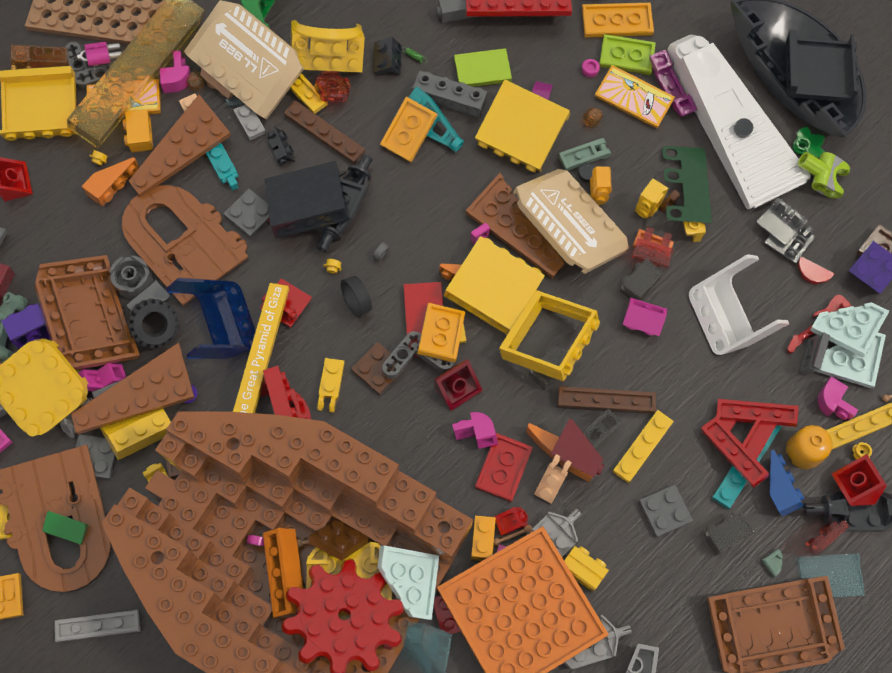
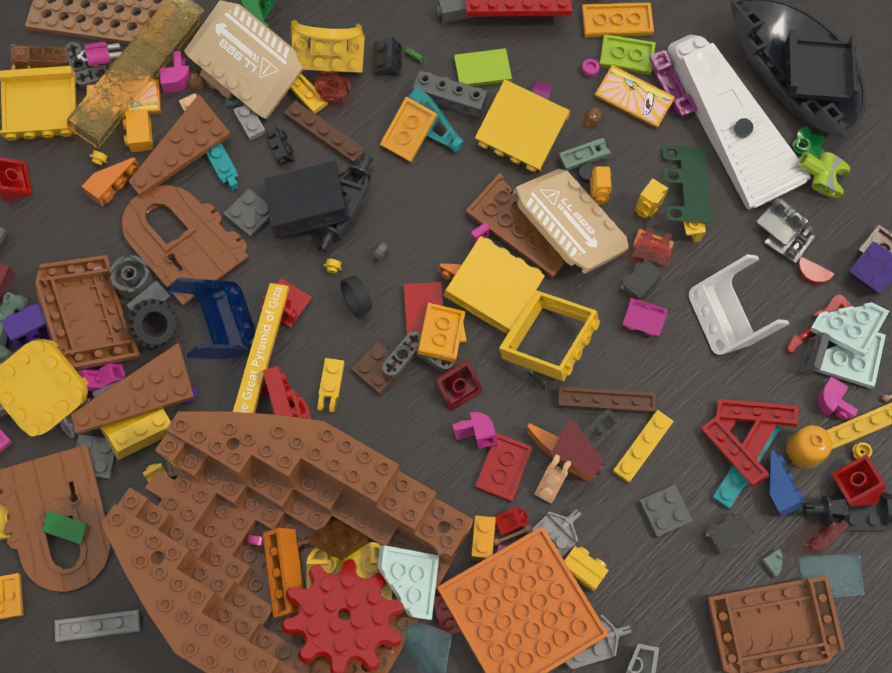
reddish brown tile [659,190,680,213] -> none

